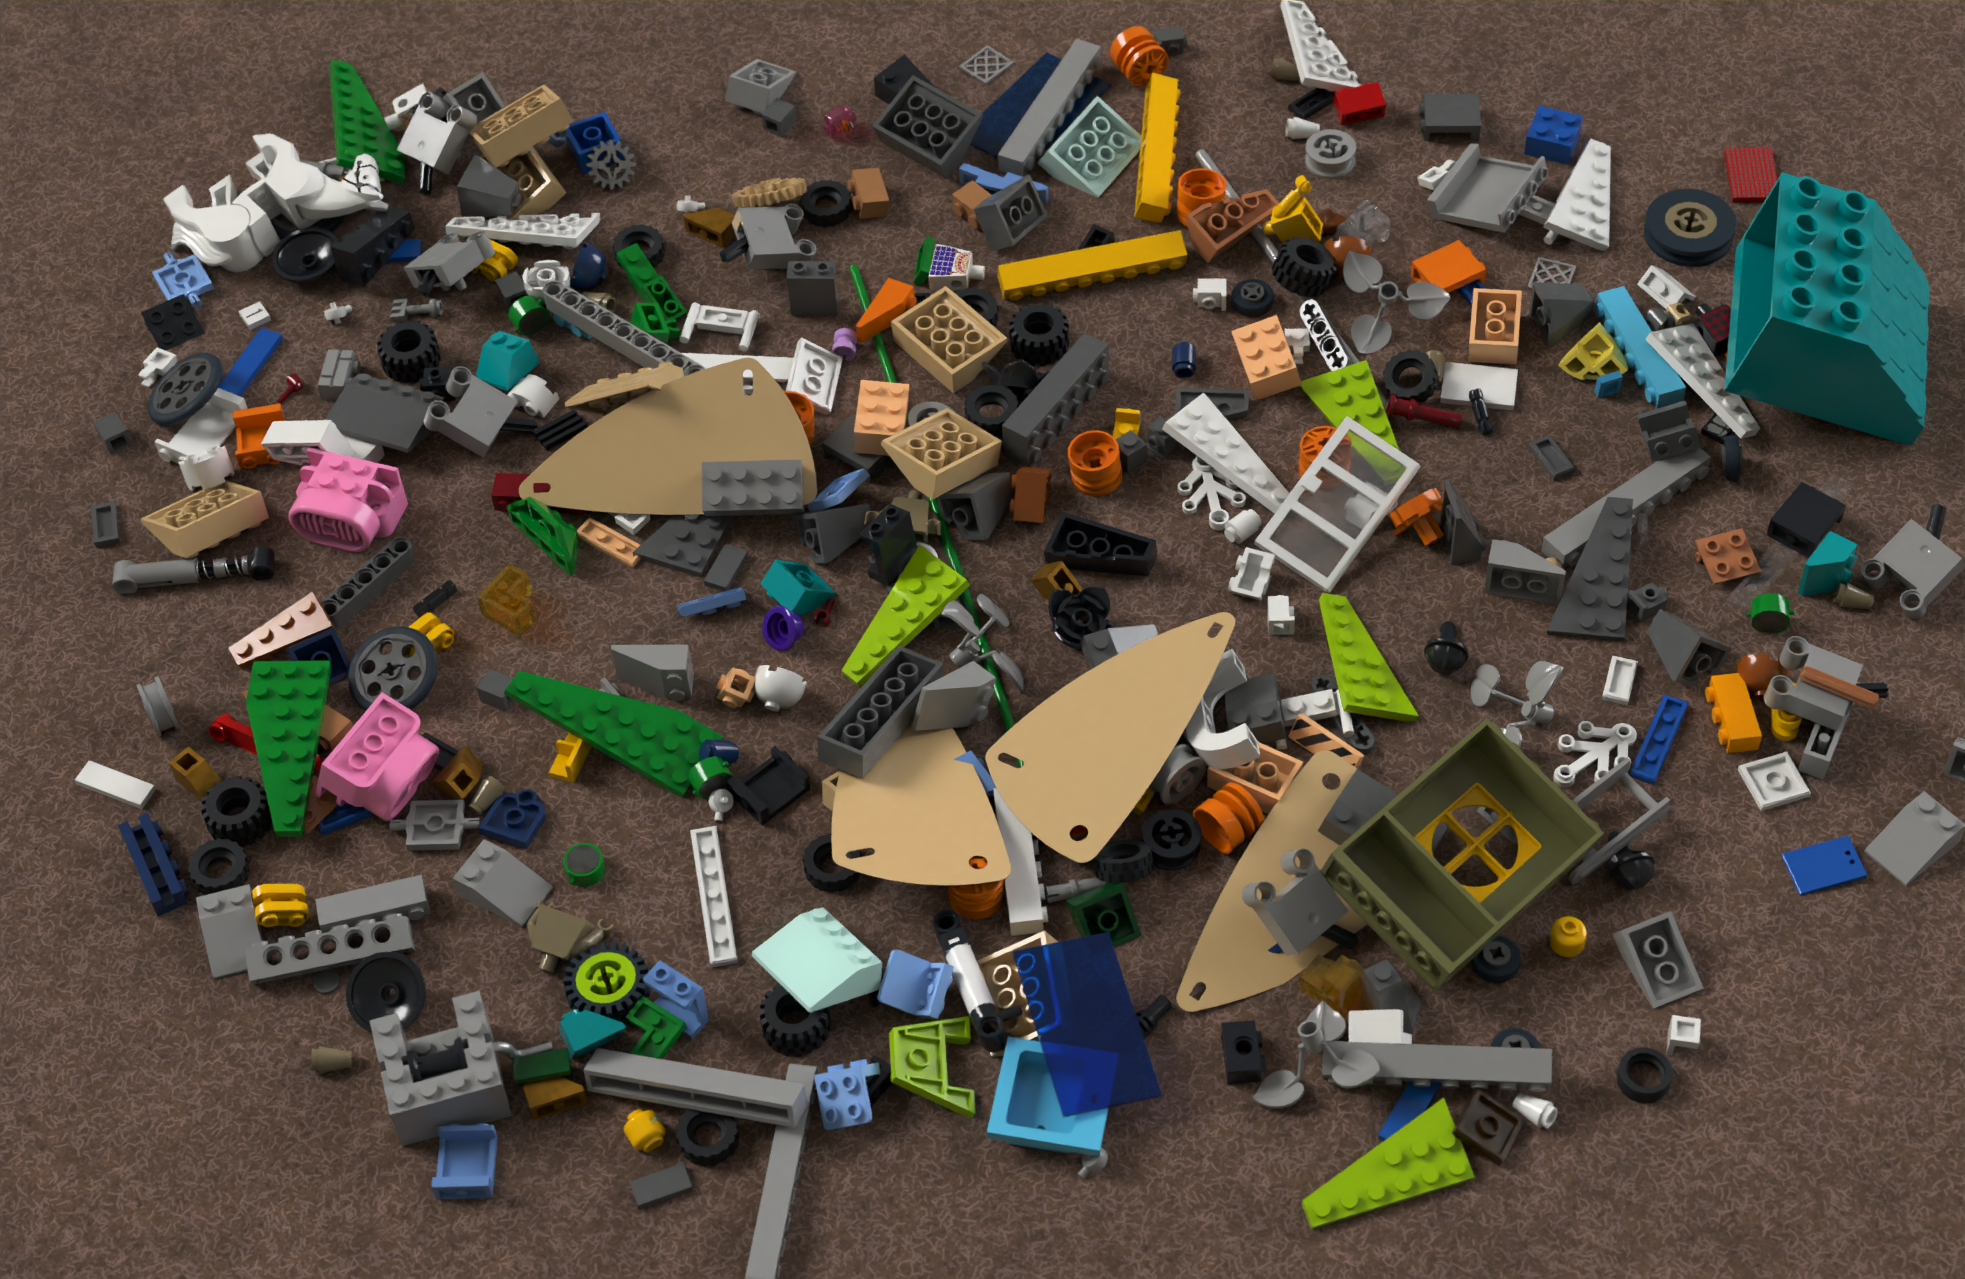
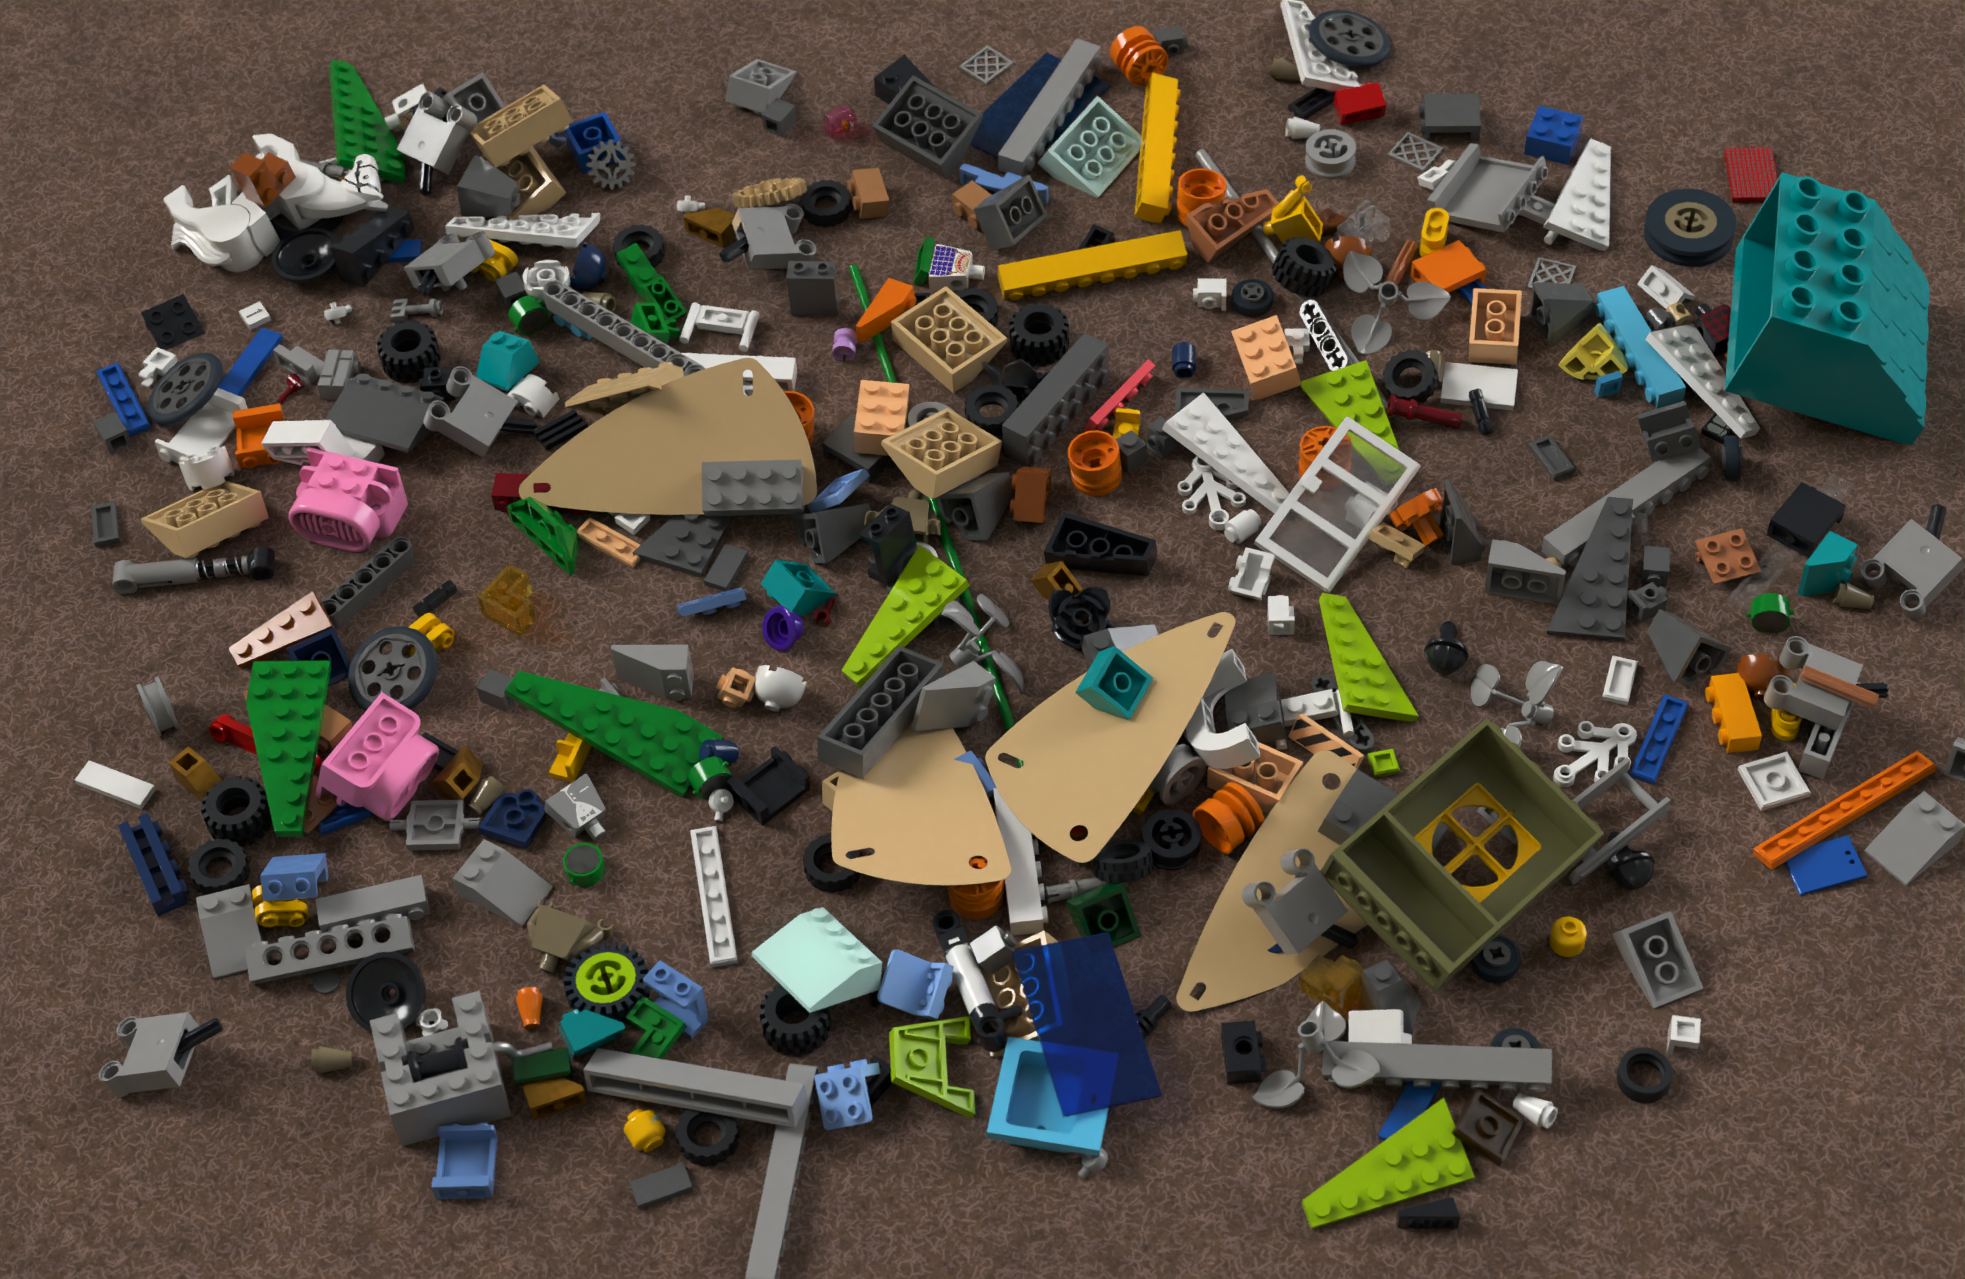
light blue plate [152,252,214,308] -> none
white tile [786,337,843,415] -> none
none -> blue tile [96,363,151,437]
none -> light grey piece [99,1012,223,1097]
none -> dark orange brick [230,152,296,208]
none -> medium blue panel [260,853,328,901]
none -> light grey panel [273,344,324,385]
none -> white plate [416,1008,448,1036]
none -> orange cone [515,987,543,1030]
none -> light grey torso [544,774,606,841]
none -> brick [970,926,1019,975]
none -> teal slope [1075,646,1153,720]
none -> coral plate [1084,359,1155,432]
none -> wedge [1309,10,1390,68]
none -> lime tile [1367,749,1400,778]
none -> tan hinge [1368,522,1426,568]
none -> nougat axle [1384,240,1418,286]
none -> light grey window [1388,132,1443,172]
none -> black slope [1396,1197,1460,1229]
none -> yellow brick [1420,208,1449,257]
none -> dark grey brick [1641,546,1670,587]
none -> orange tile [1753,751,1936,870]

